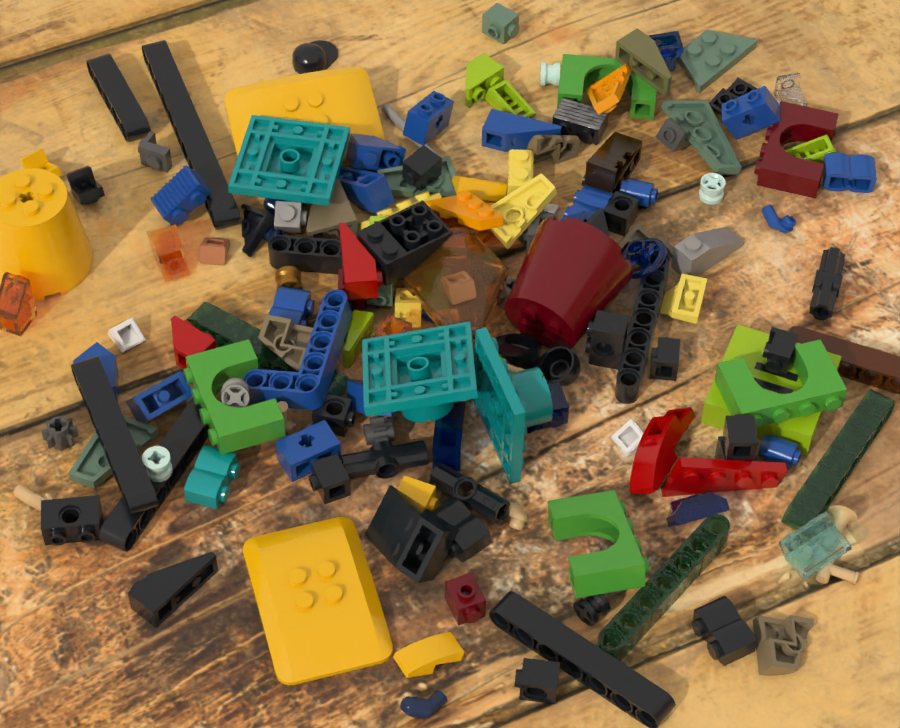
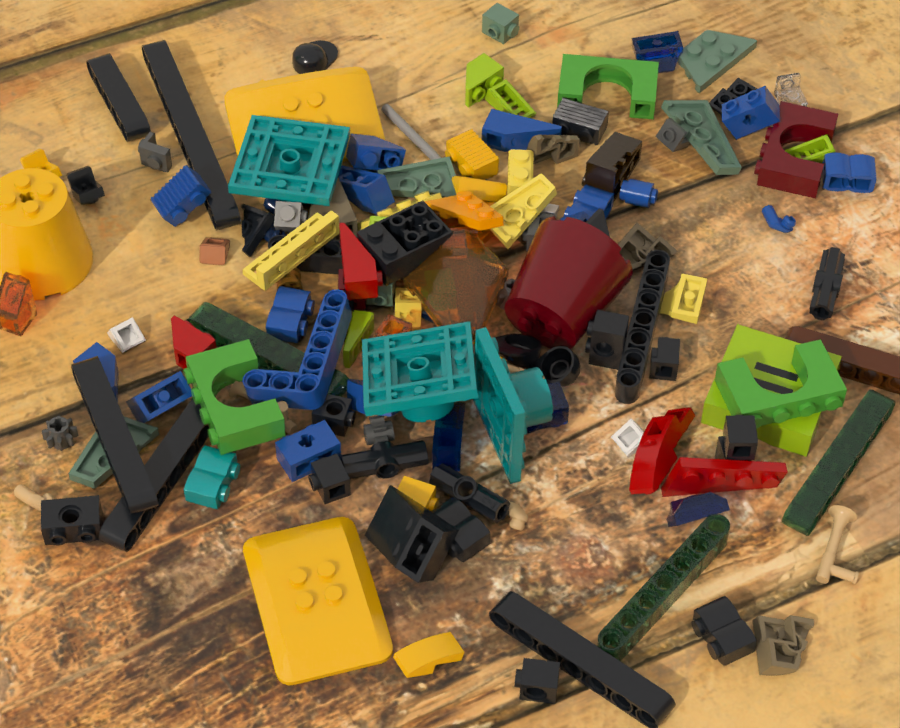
black slope [128,552,218,628] -> none
light aqua wheel [142,446,173,482] -> none
clear orange slope [146,224,190,282] -> none
light grey wheel [221,378,250,407] -> none
dark tan slope [258,314,313,372] -> none
dark blue arm [400,690,447,719] -> none
black brick [402,145,442,191] -> none
blue brick [403,91,454,145] -> none
medium nougat slope [440,271,477,305] -> none
dark red brick [445,572,486,626] -> none
light aqua wheel [540,62,560,86] -> none
bright green arch [548,490,649,598] -> none
black wheel [573,594,611,626] -> none
light orange wing [586,63,632,115] -> none
black brick [603,191,639,236] -> none
olive slope [615,28,672,97] -> none
clear blue piece [622,238,667,279] -> none
light grey slope [671,227,745,276] -> none
light aqua wheel [699,173,726,205] -> none
blue brick [758,435,802,470] -> none
black brick [763,327,799,376] -> none
clear light blue bracket [779,511,852,580] -> none
none -> light yellow fence [242,211,340,291]
none -> yellow brick [445,129,499,180]

